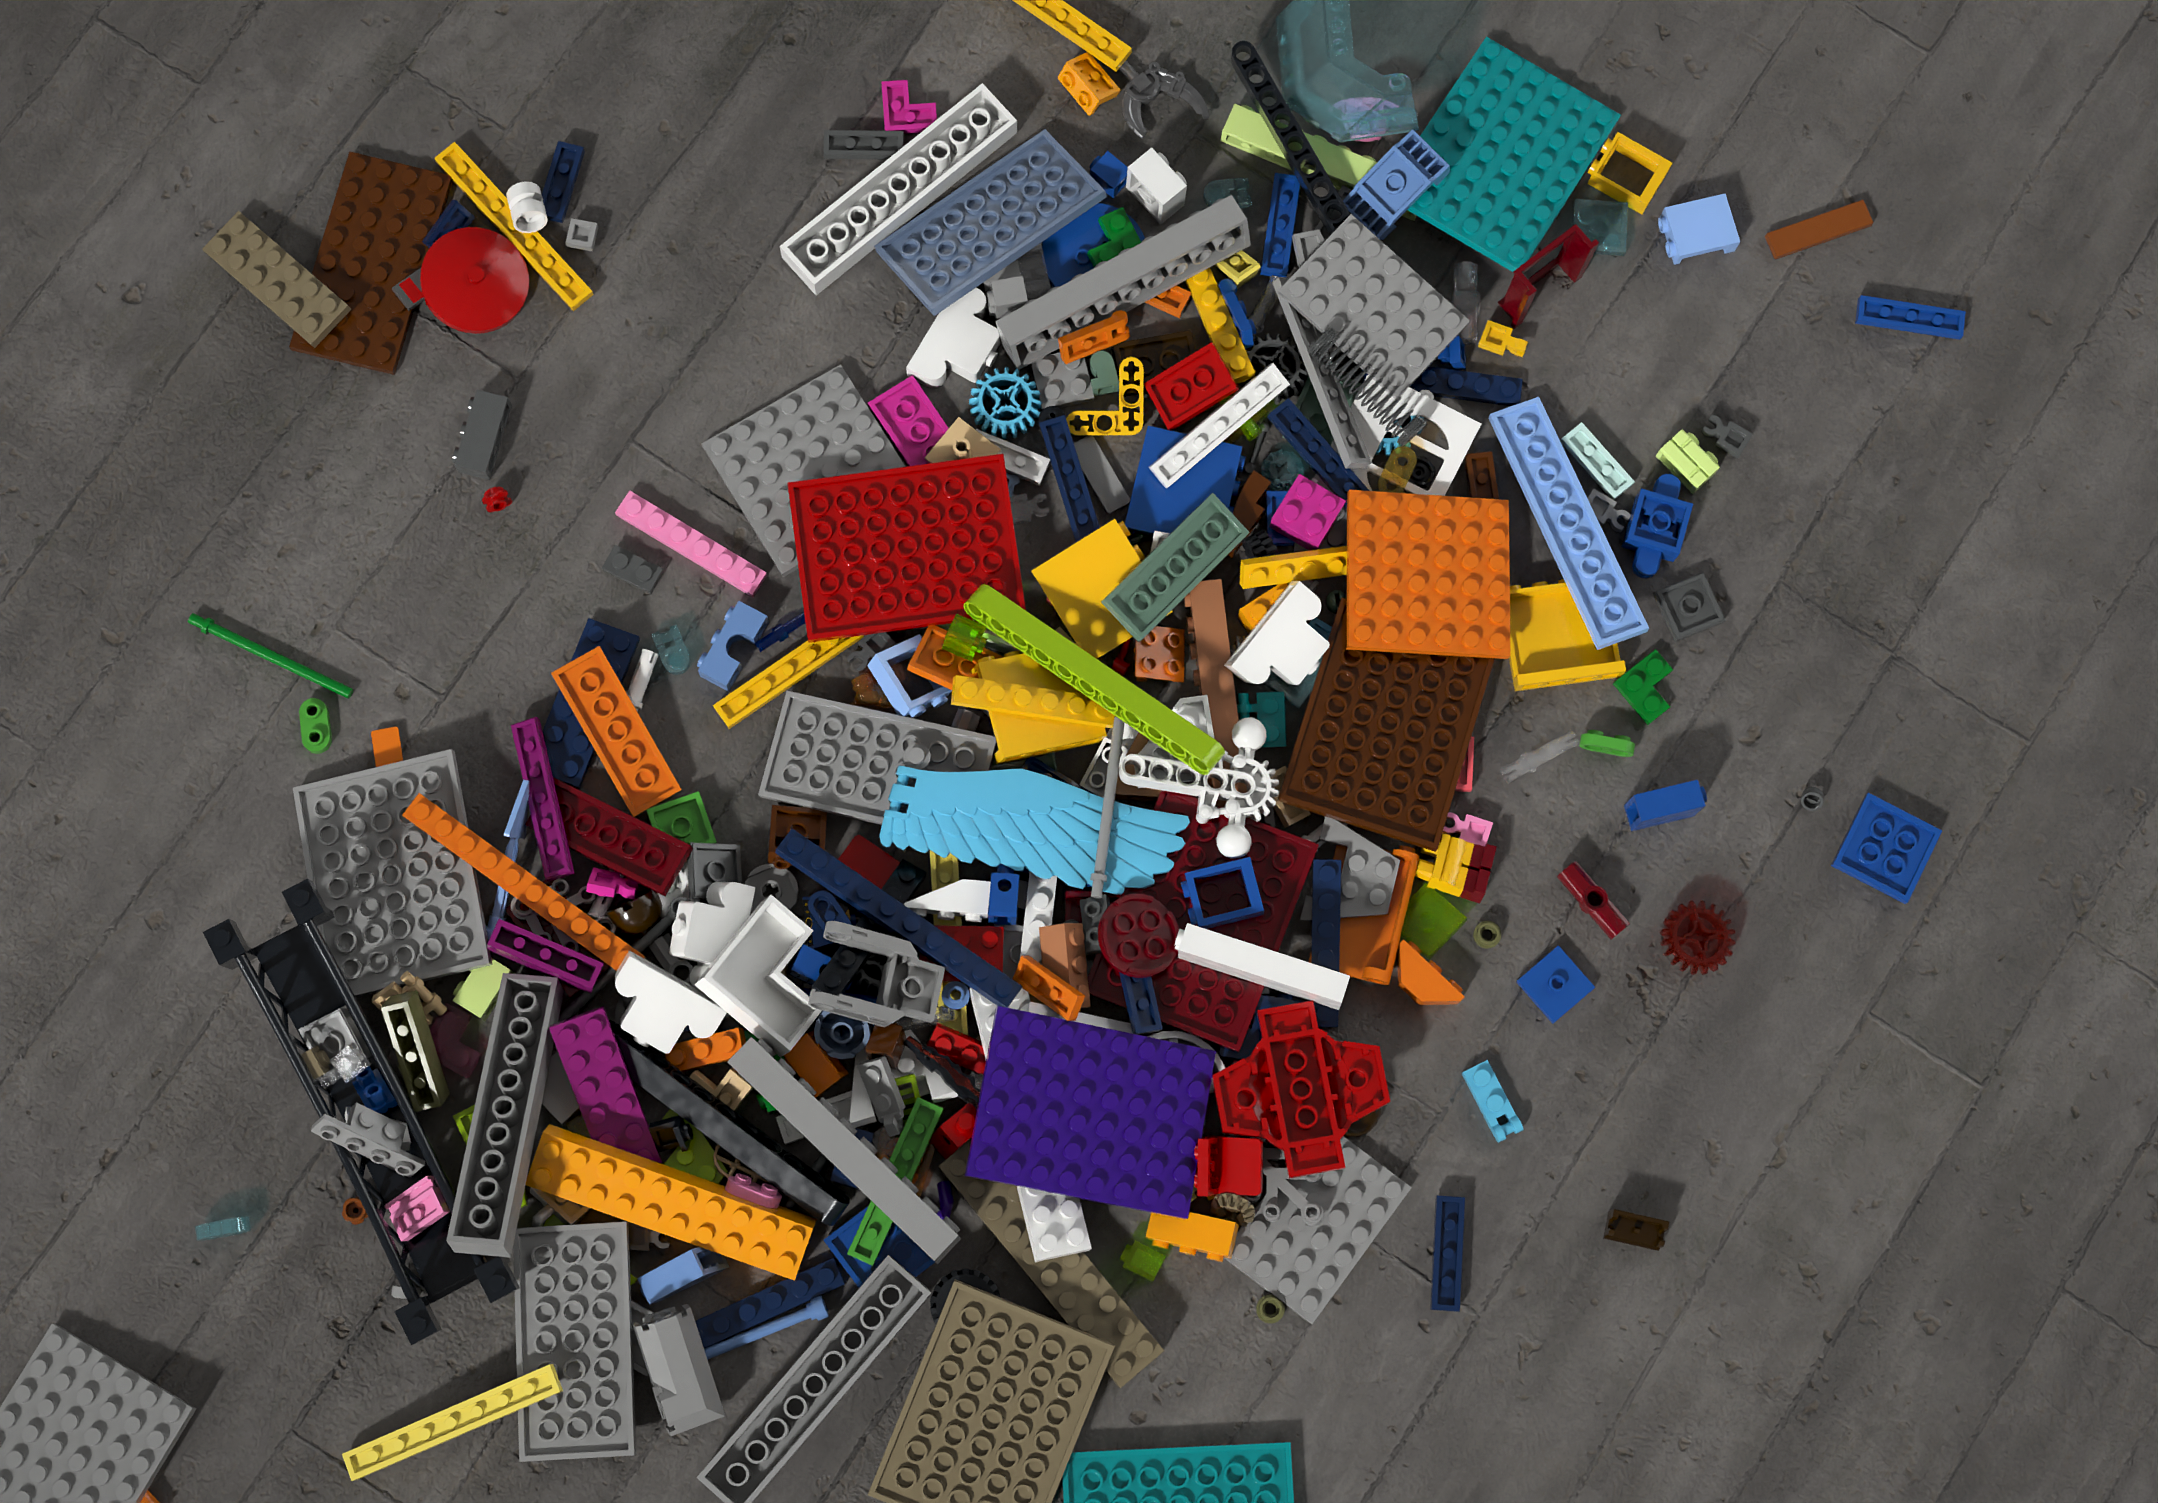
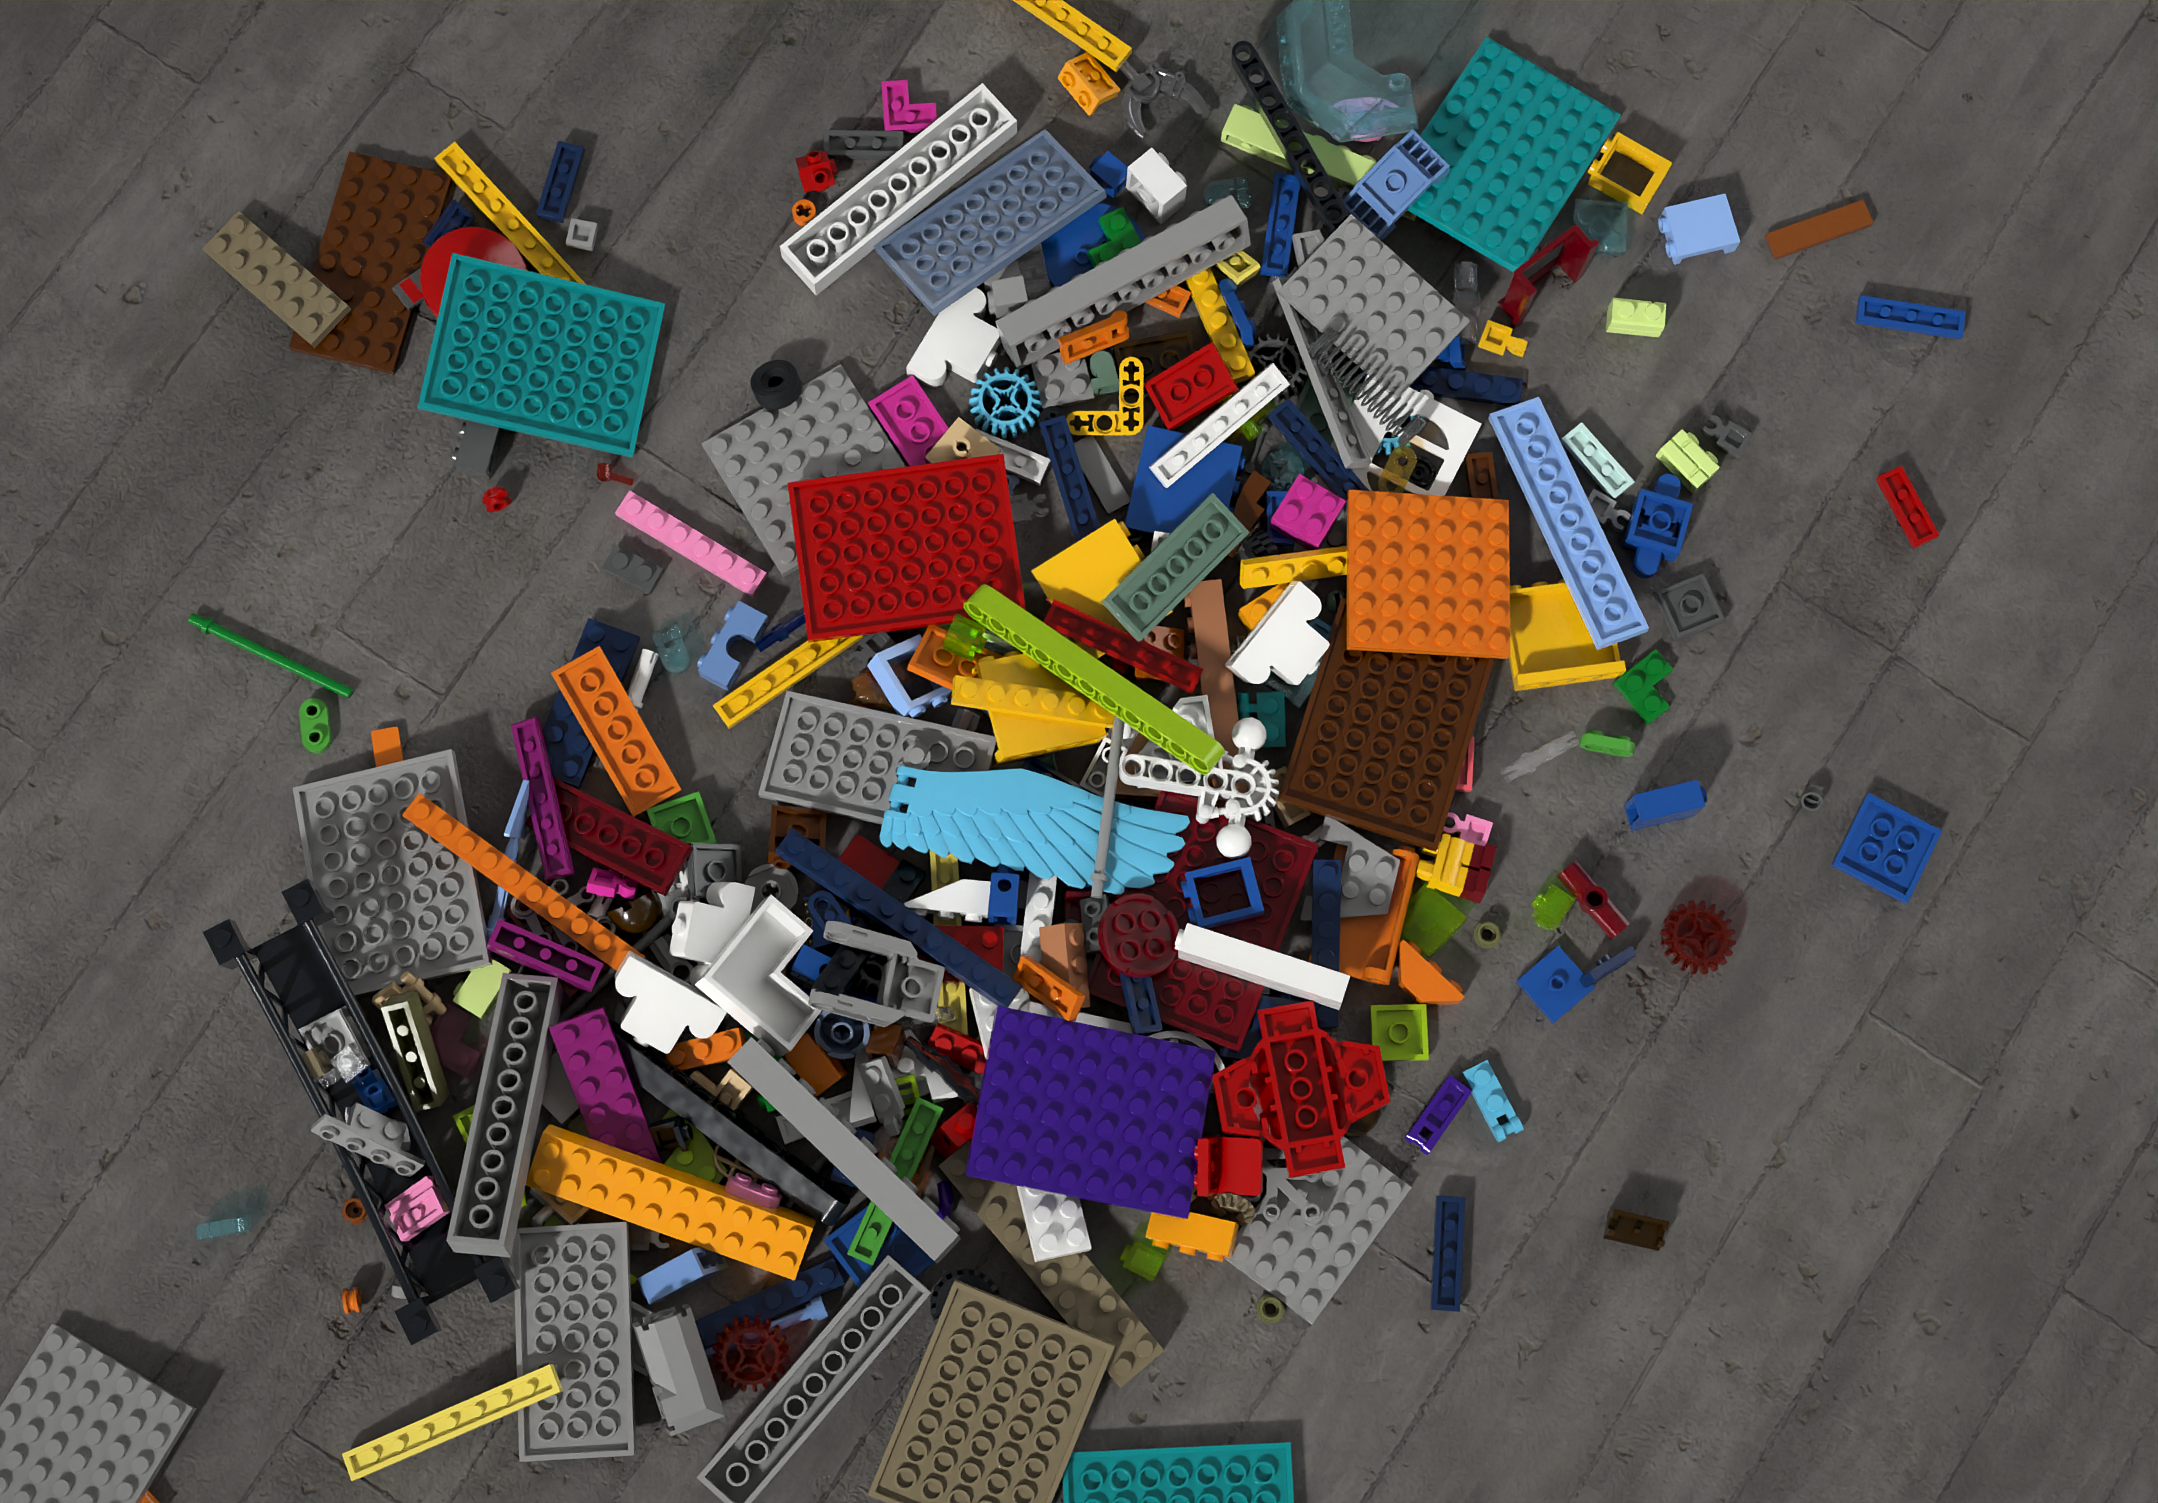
white wheel [506,182,548,233] -> none
medium blue plate [942,981,970,1010] -> none
none -> orange bush [342,1287,362,1314]
none -> teal plate [418,253,665,458]
none -> clear red hand [597,463,634,486]
none -> clear red gear [712,1314,790,1392]
none -> black tyre [751,360,802,410]
none -> orange bush [792,199,816,227]
none -> red brick [795,150,838,193]
none -> red plate [1043,599,1203,694]
none -> lime plate [1370,1004,1429,1062]
none -> dark purple plate [1404,1075,1472,1155]
none -> clear neon green brick [1530,884,1575,931]
none -> dark blue plate [1579,946,1637,988]
none -> yellowish green brick [1606,298,1666,337]
none -> red plate [1875,465,1940,549]

